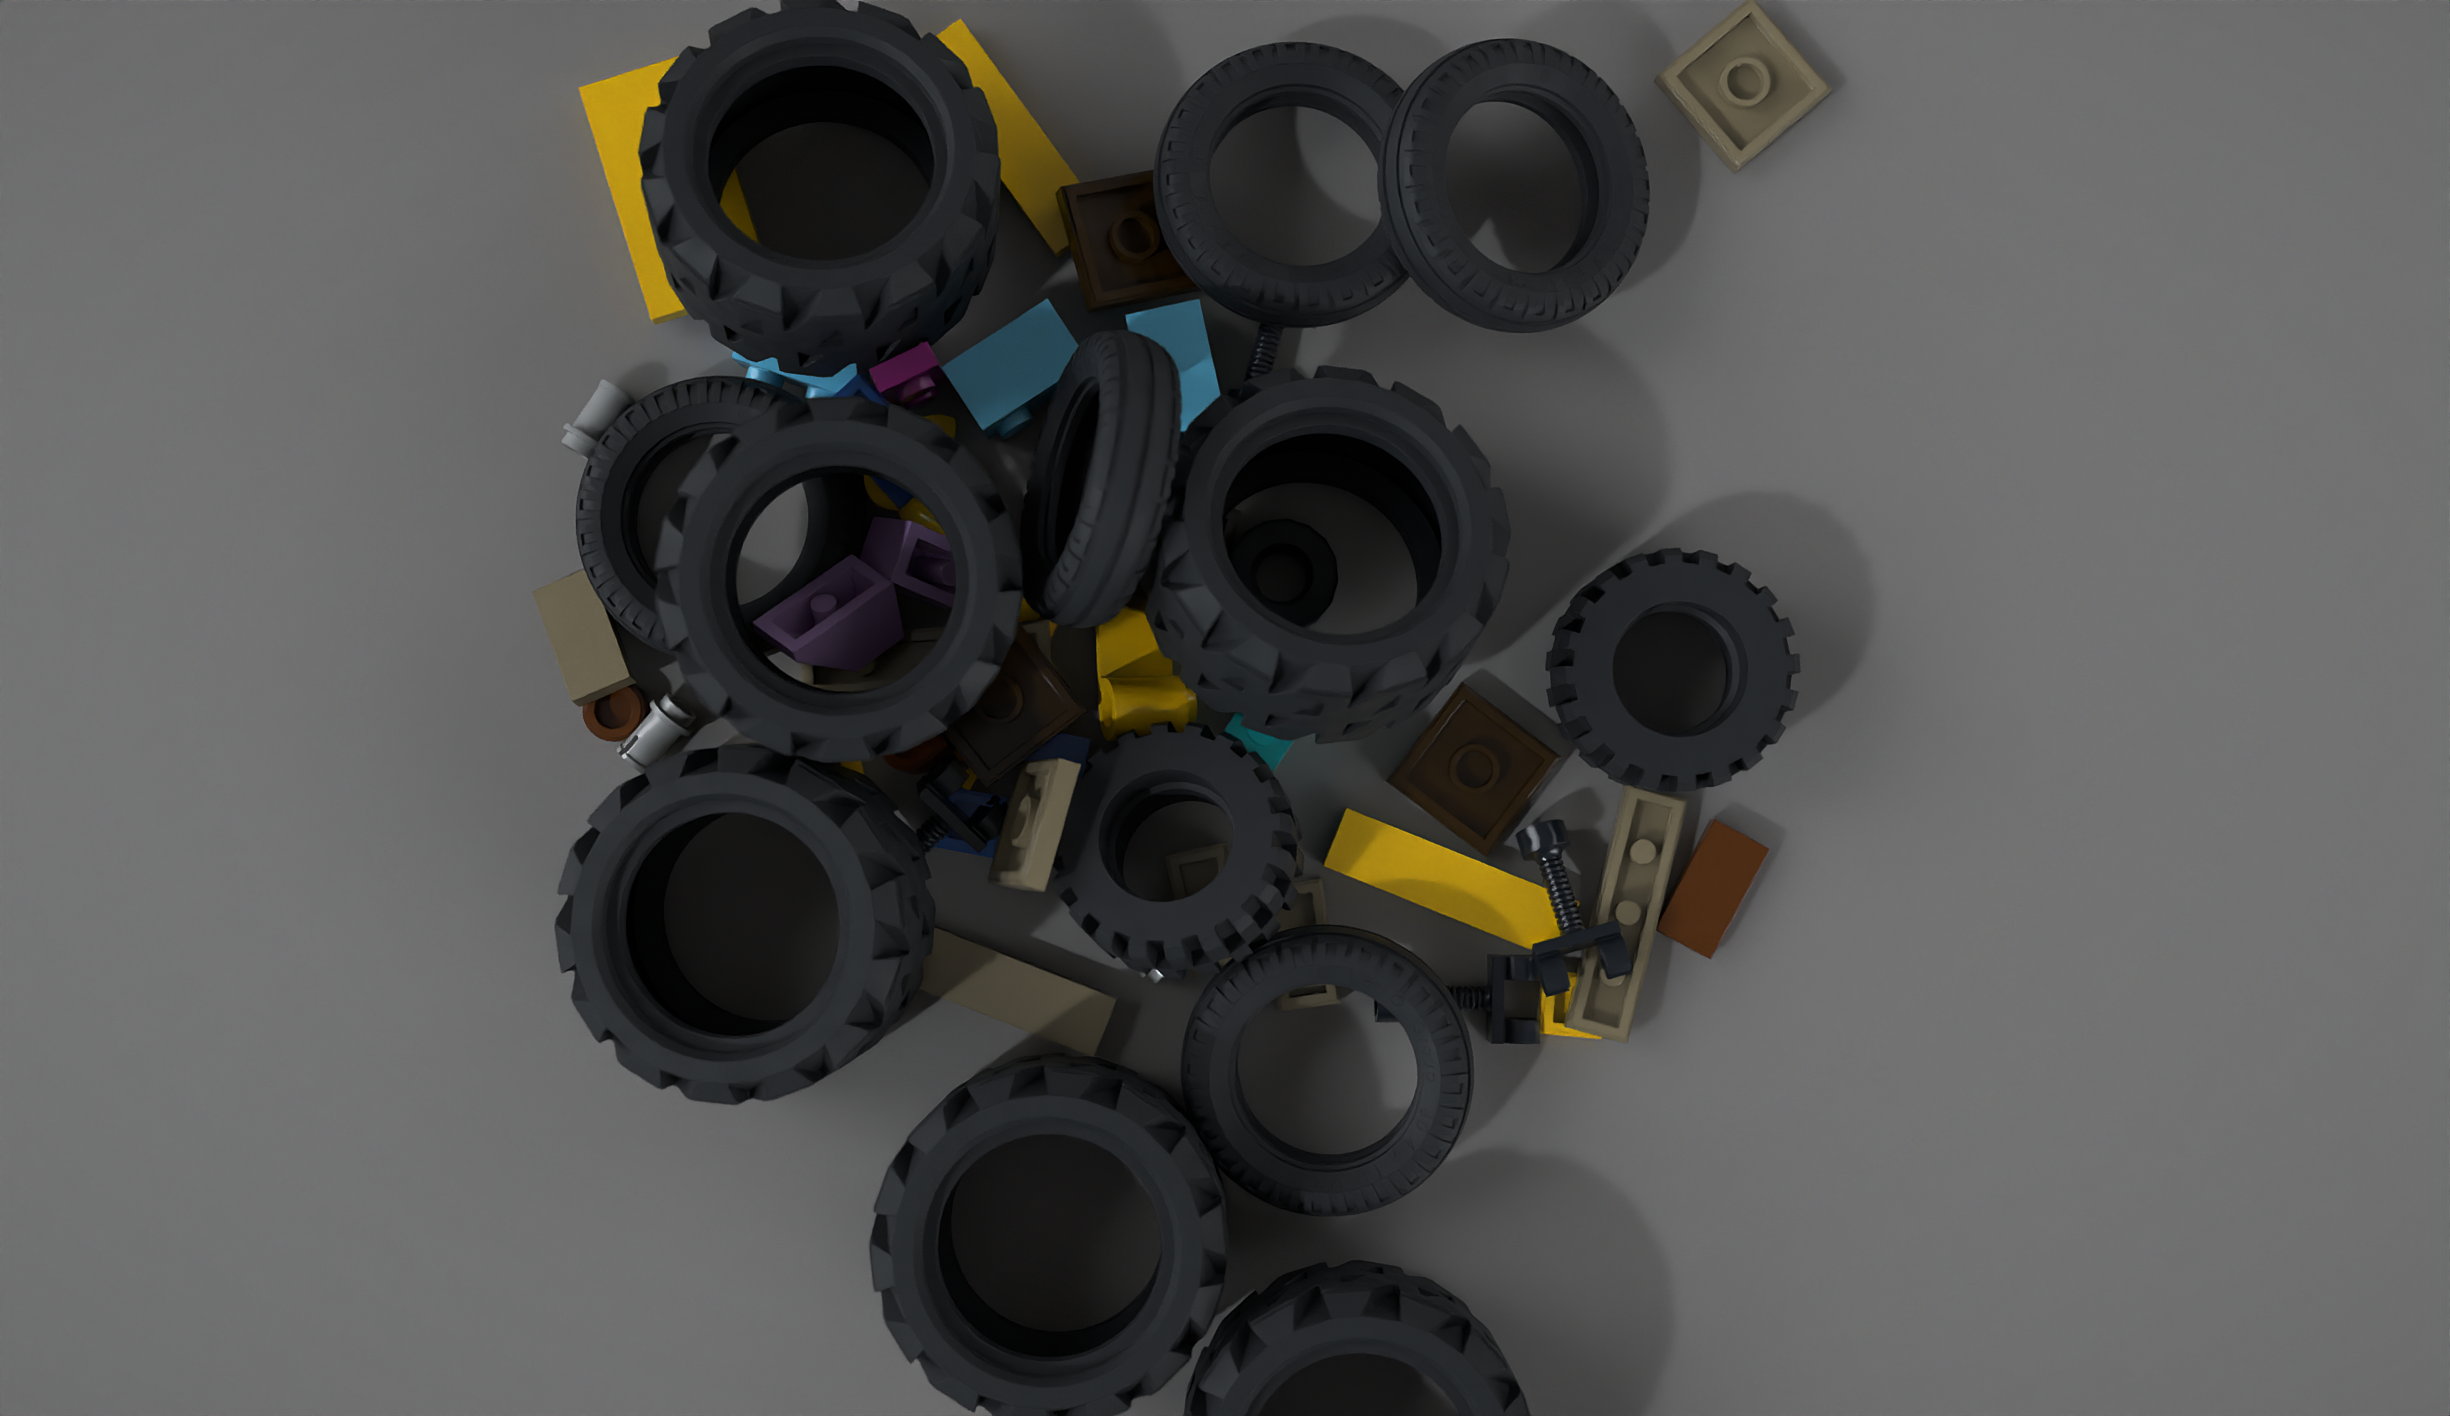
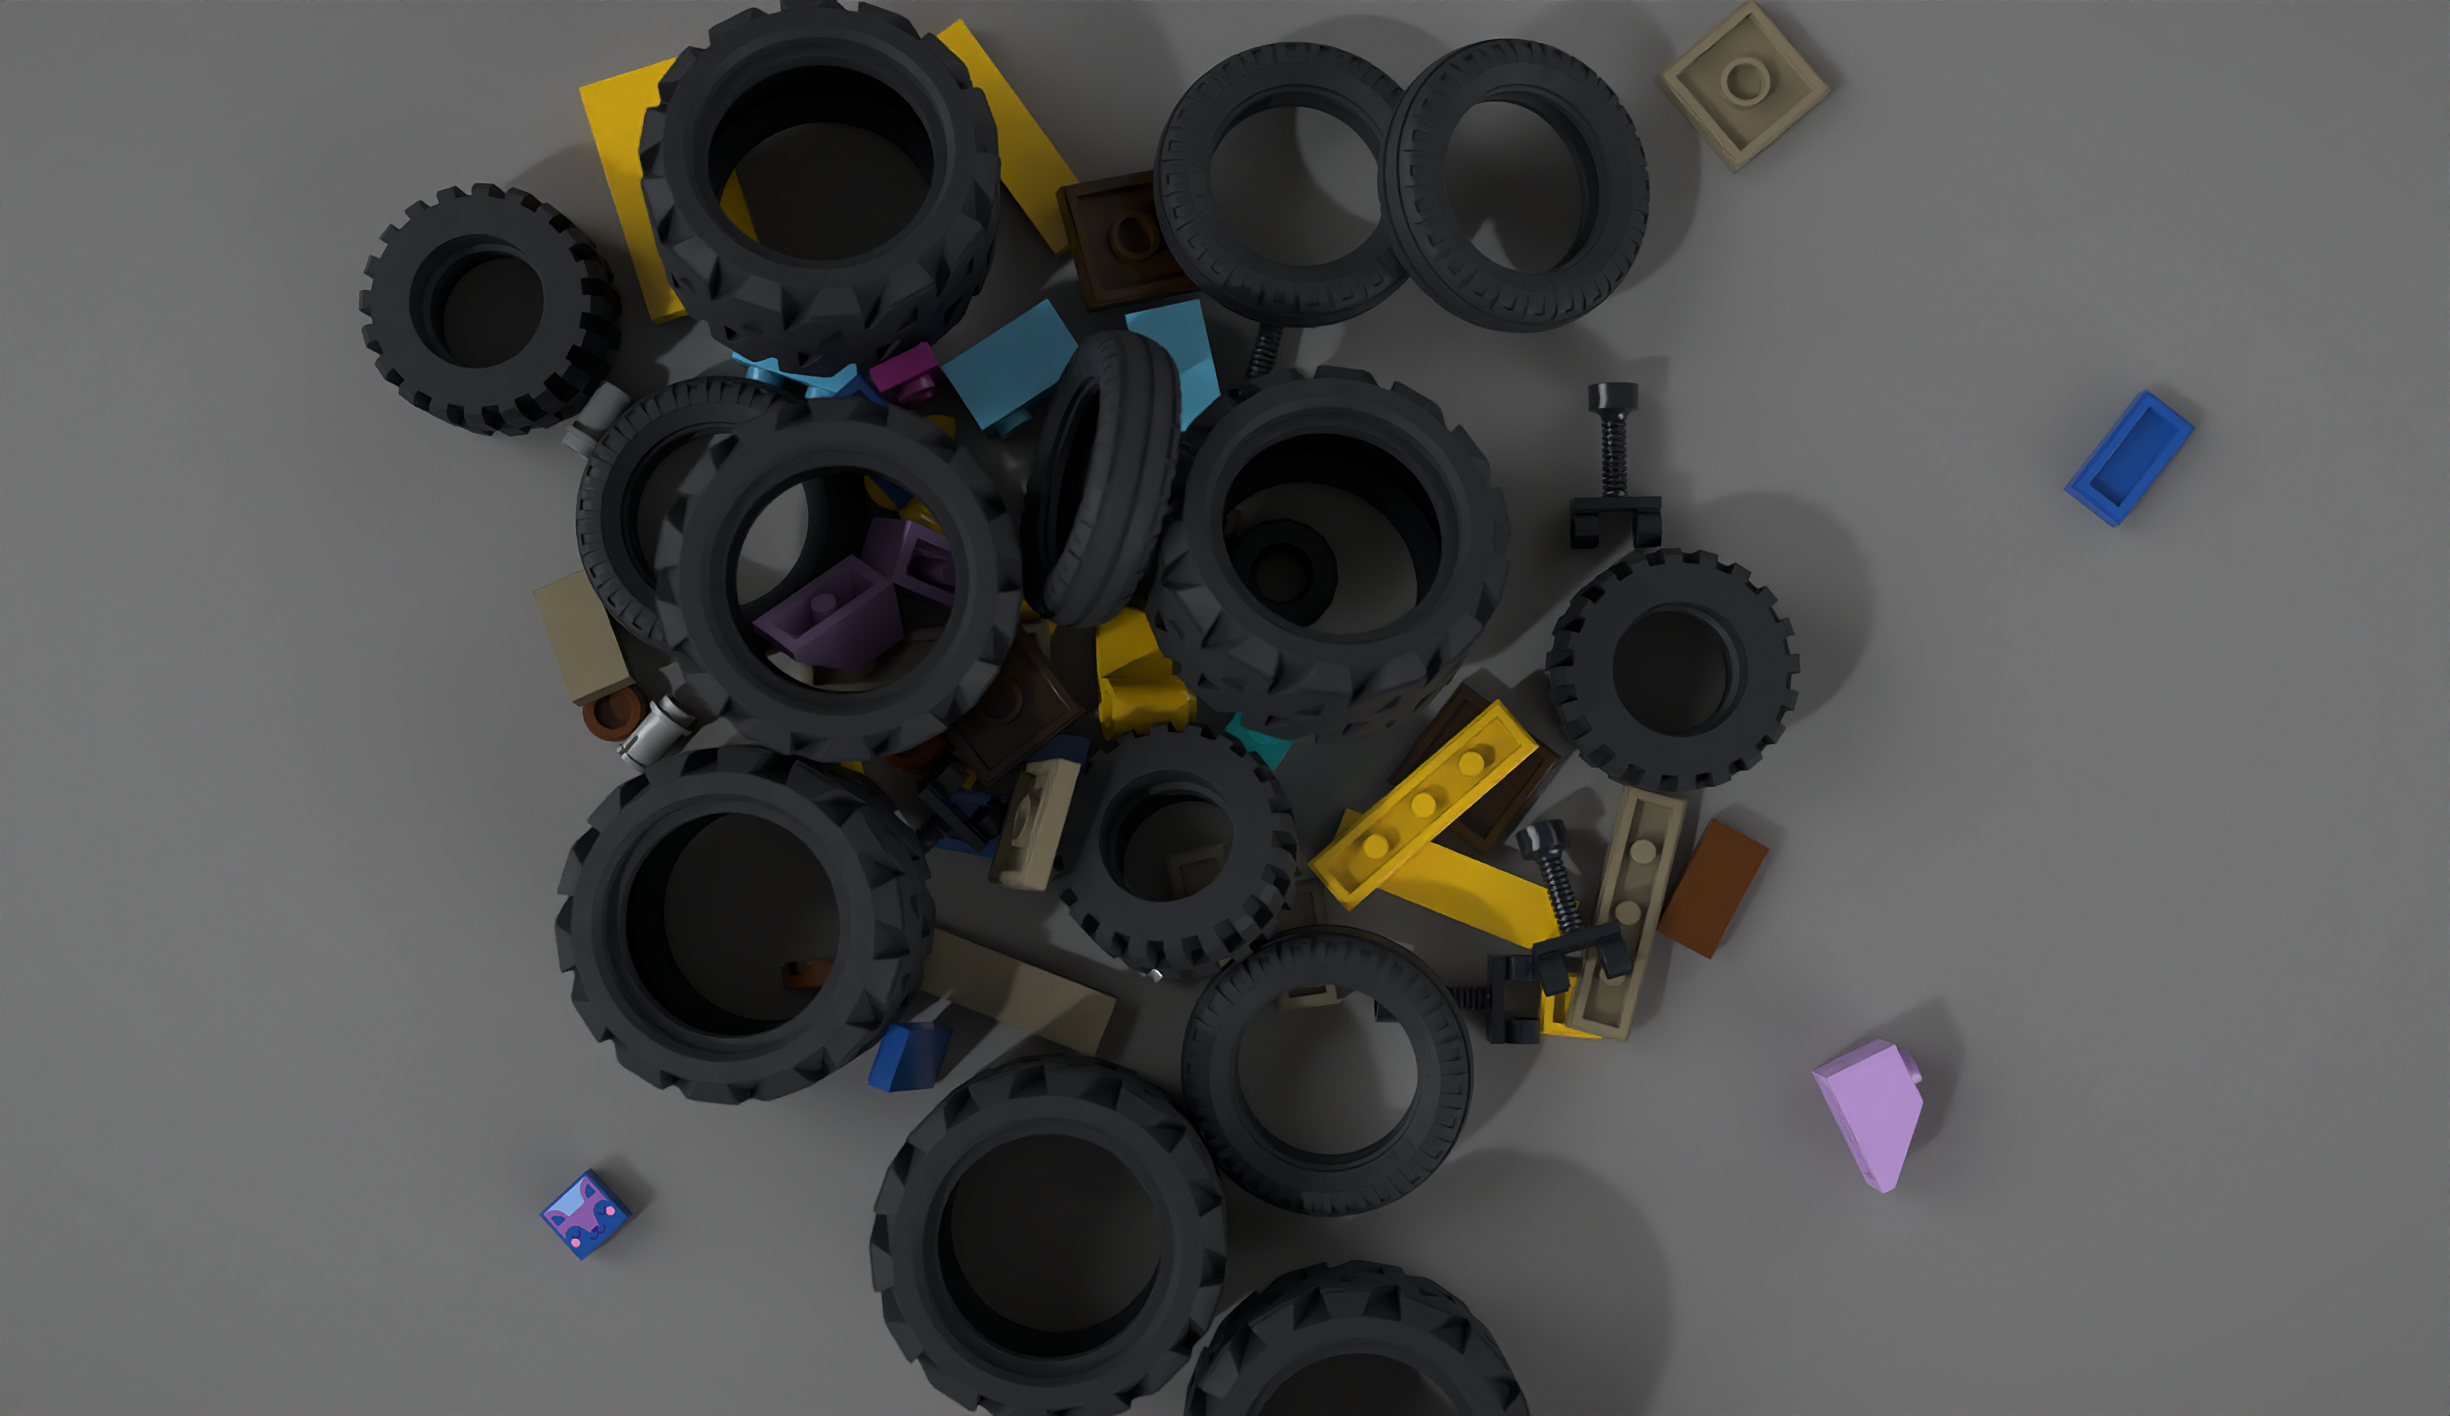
none -> black tyre [359,183,622,437]
none -> tile [539,1168,633,1261]
none -> reddish brown tile [781,956,836,989]
none -> blue tile [867,1022,954,1093]
none -> yellow tile [1306,699,1540,912]
none -> black bar [1570,382,1662,549]
none -> lavender slope [1811,1038,1923,1194]
none -> blue tile [2064,389,2196,527]

